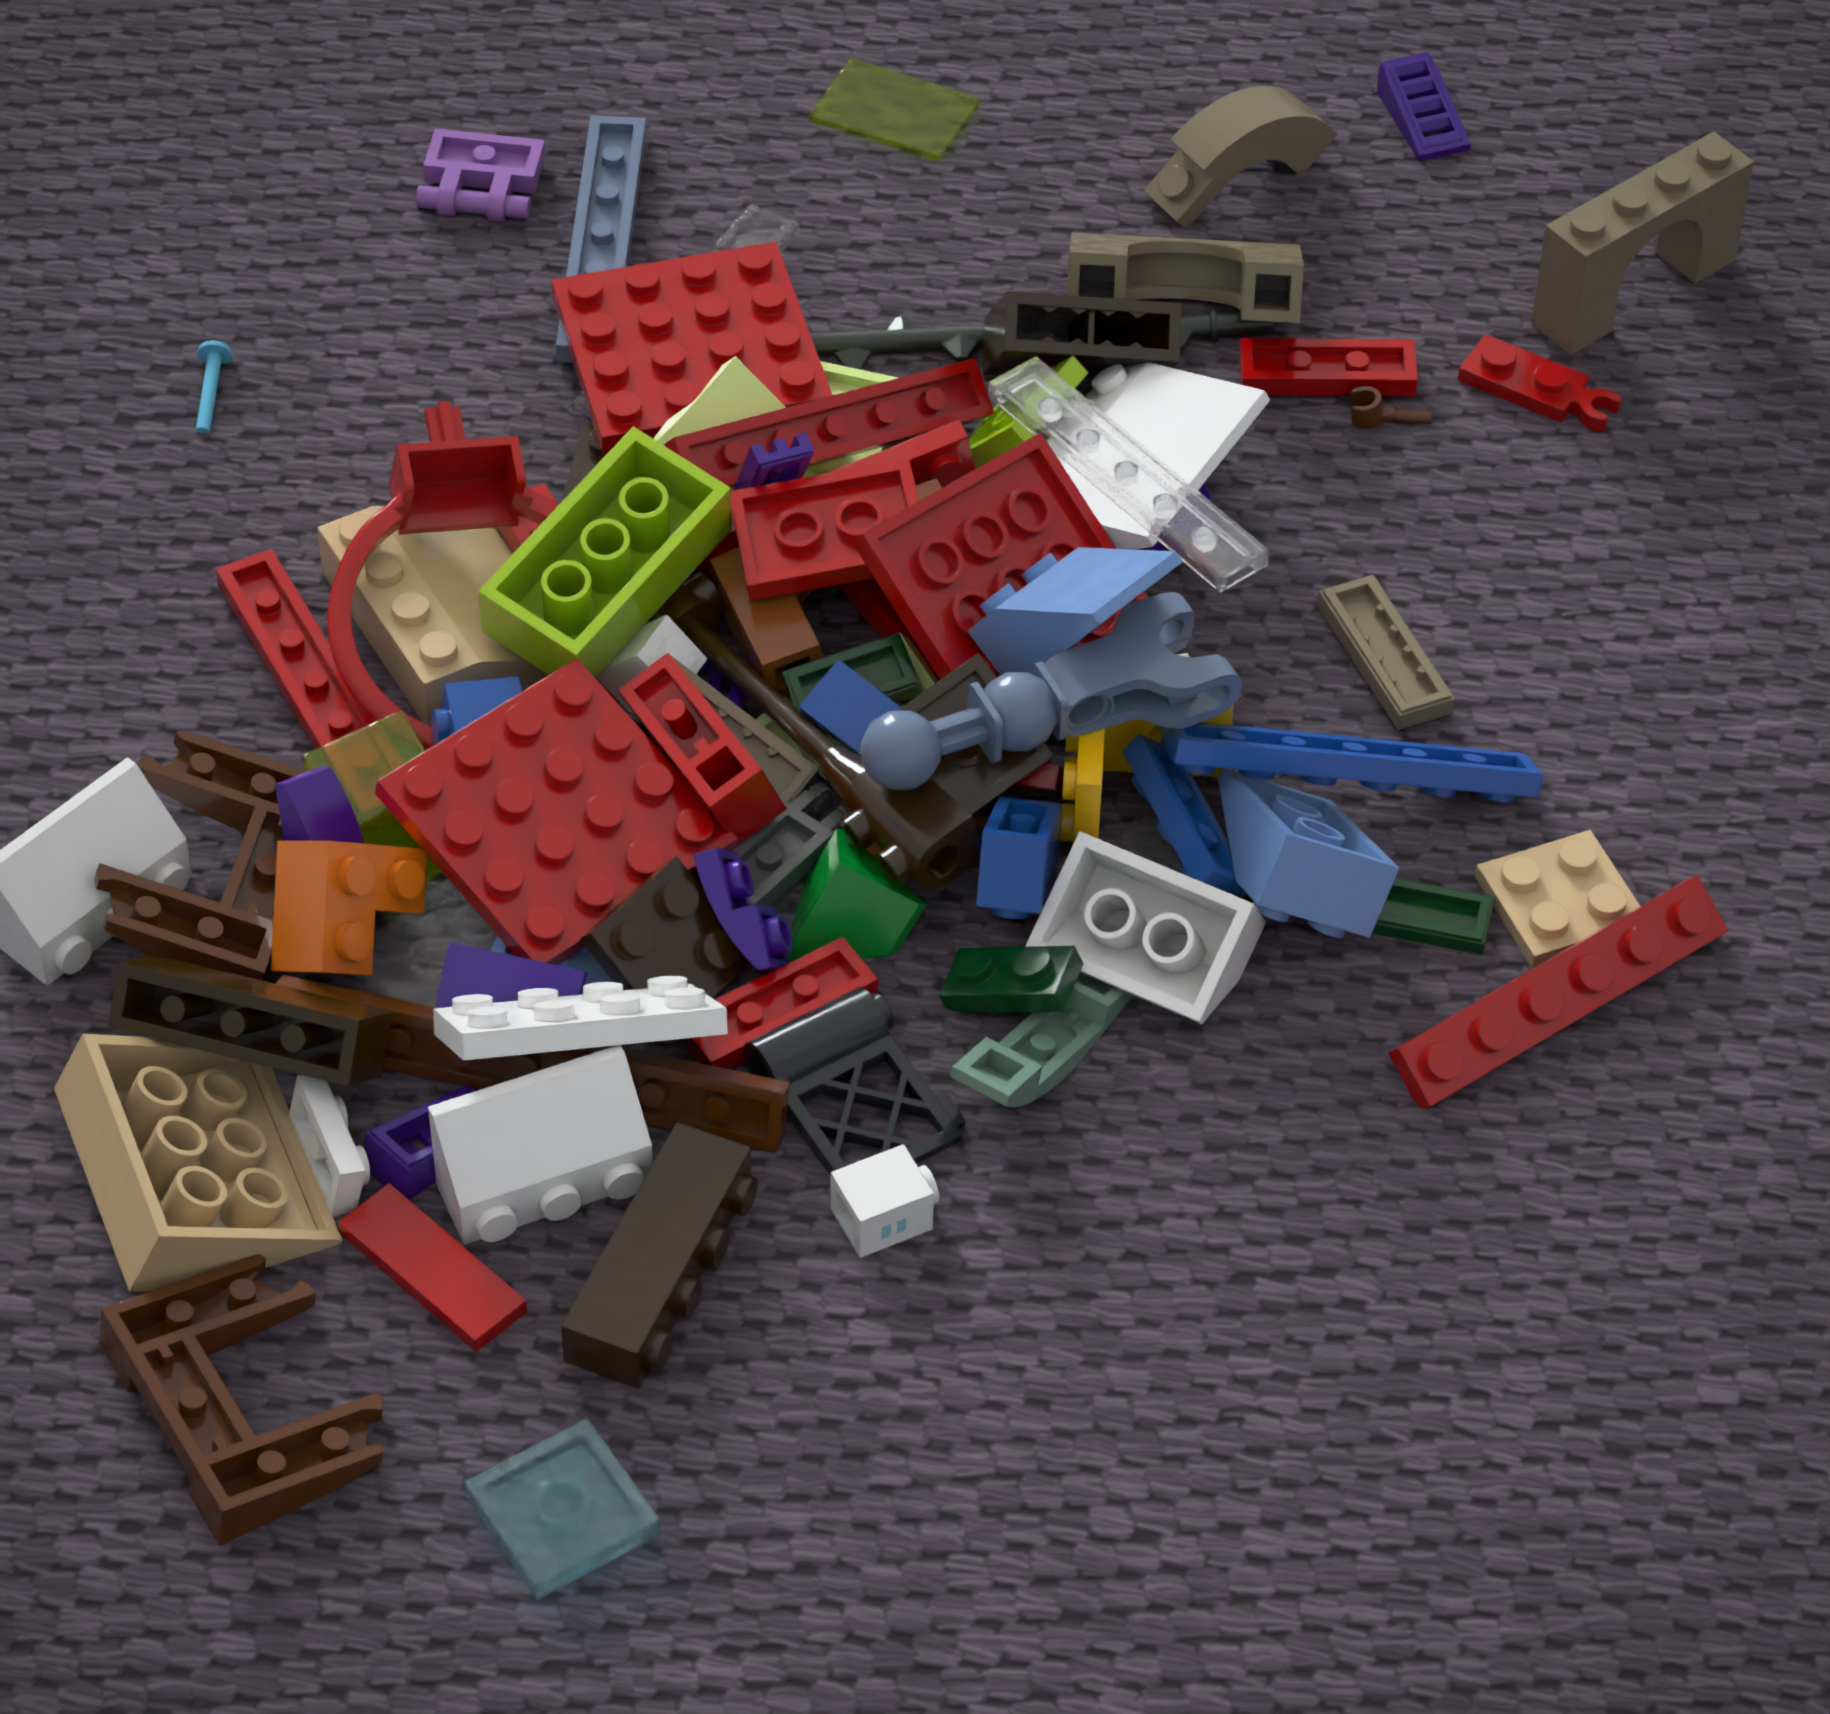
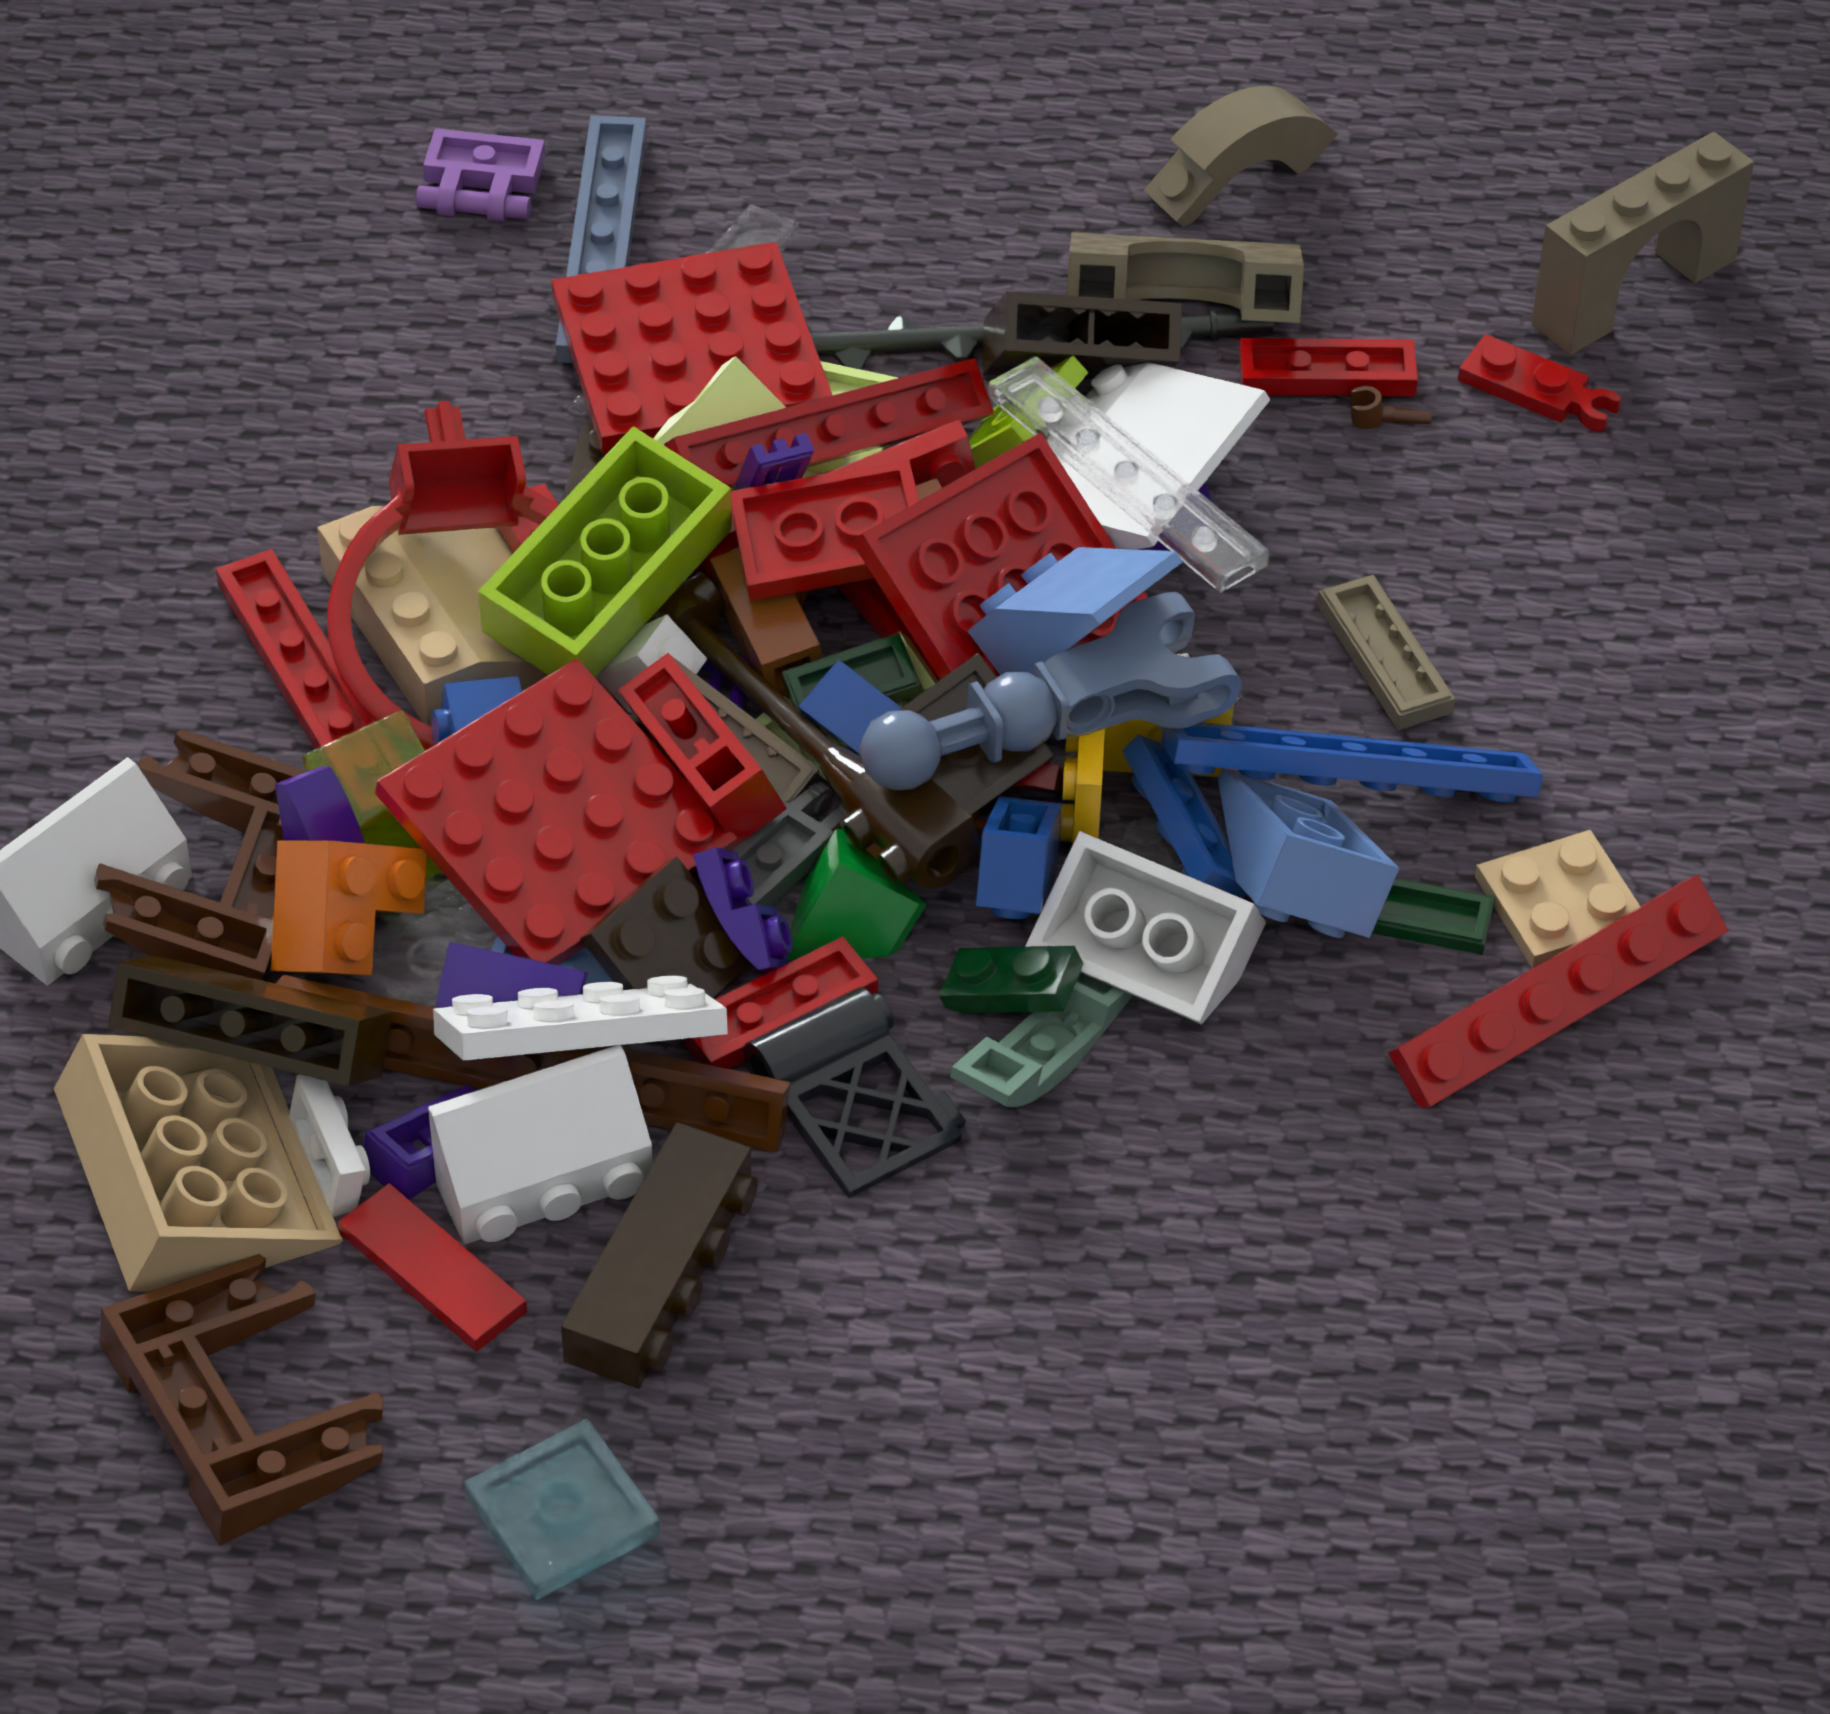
medium azure pin [195,340,233,433] -> none
clear neon green piece [809,58,980,160] -> none
white brick [831,1144,939,1258] -> none
dark purple slope [1377,52,1471,161] -> none

